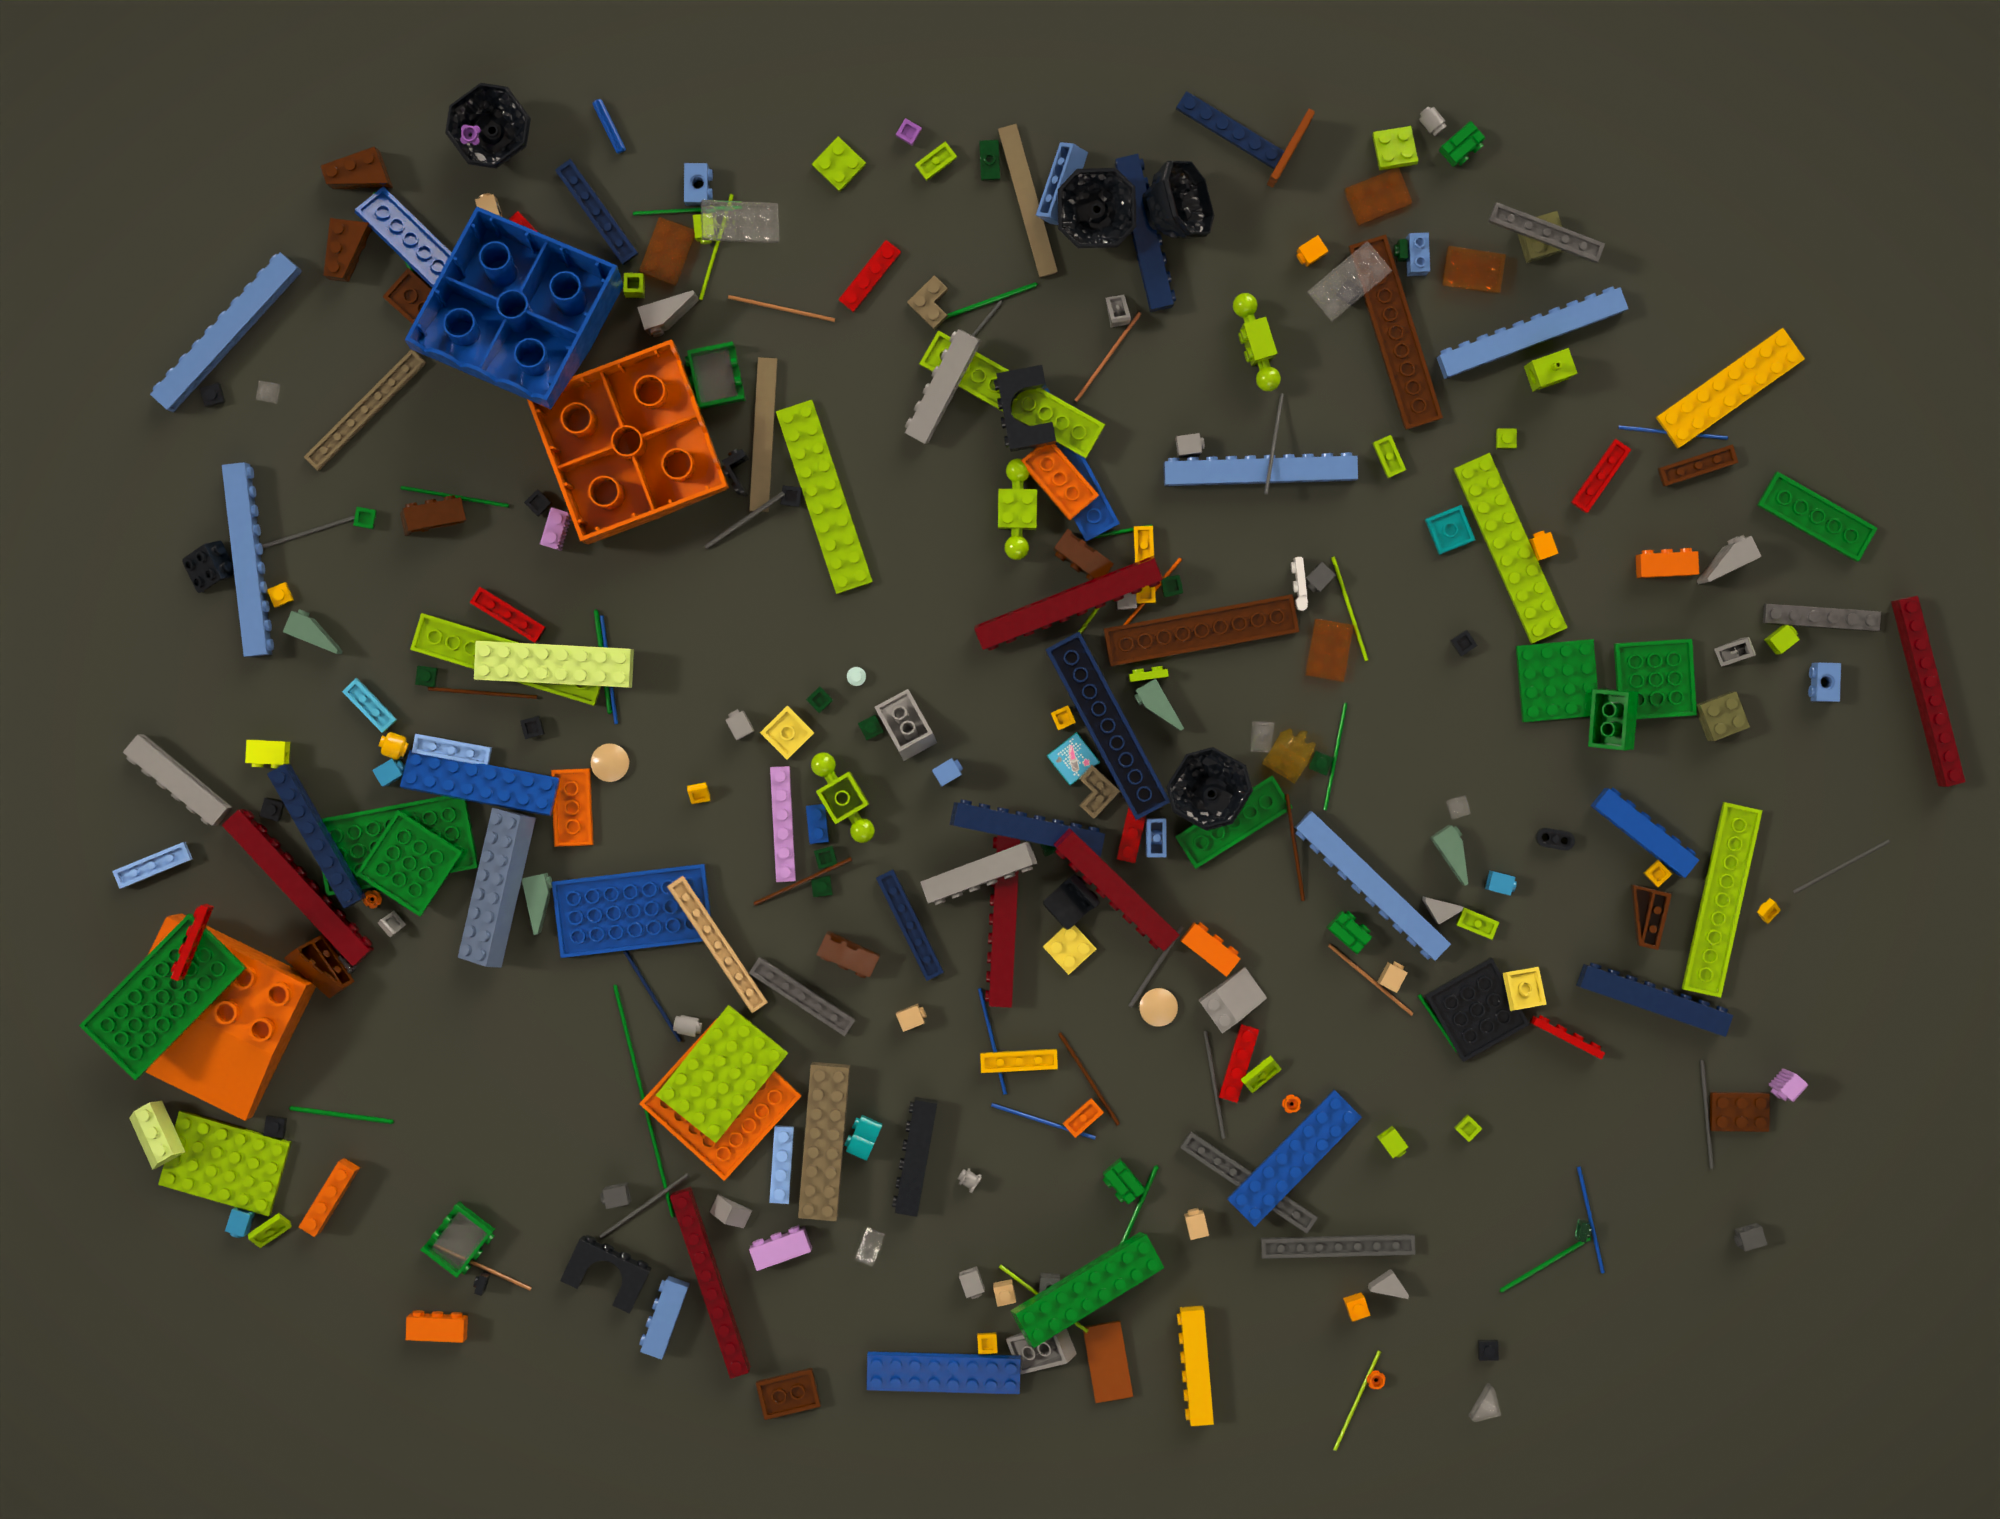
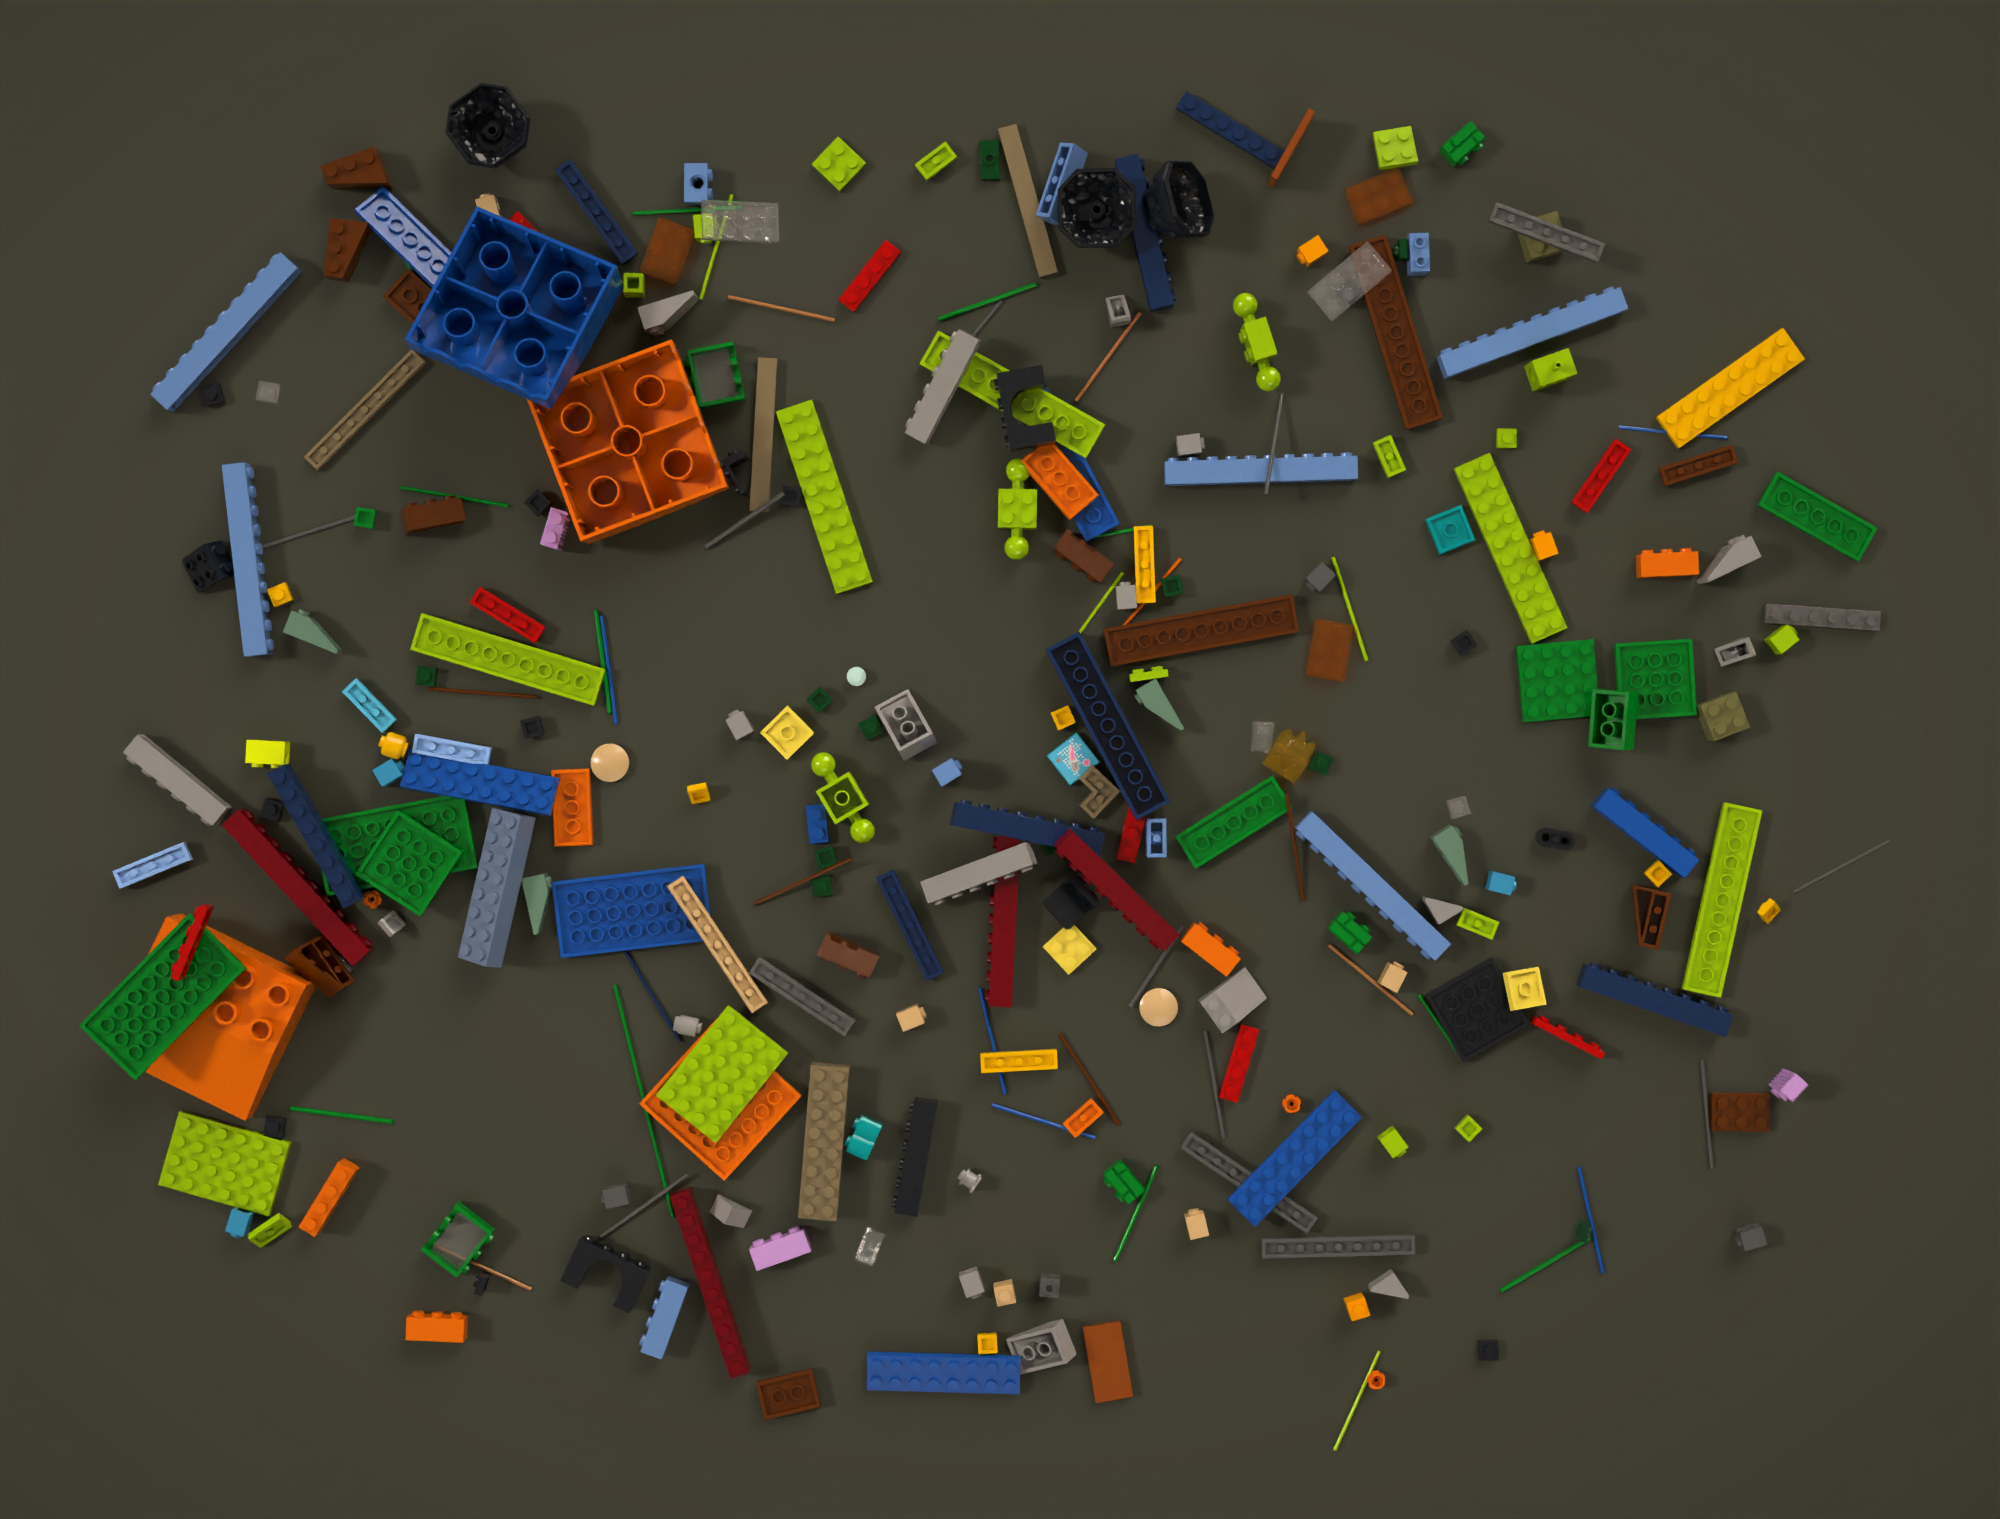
yellowish green slope [129,1100,185,1170] -> none
medium lavender plate [460,125,481,145] -> none
yellowish green brick [474,641,634,688] -> none
blue axle [592,99,626,154] -> none
light blue plate [769,1125,794,1204] -> none
lavender plate [770,766,796,882] -> none
medium lavender plate [896,118,922,146] -> none
dark tan plate [907,275,948,330] -> none
dark red brick [974,556,1163,650] -> none
lime axle [999,1265,1088,1333] -> none
green brick [1010,1232,1164,1348] -> none
black rock [1166,747,1253,831] -> none
yellow brick [1177,1306,1214,1426] -> none
lime plate [1241,1055,1282,1093] -> none
white hinge [1291,557,1308,611] -> none
green axle [1323,703,1348,810] -> none
light grey brick [1419,106,1447,136] -> none
clear orange plate [1442,246,1506,294] -> none
clear slope [1468,1382,1501,1422] -> none
medium blue brick [1808,663,1841,702] -> none
dark red brick [1891,595,1966,787] -> none

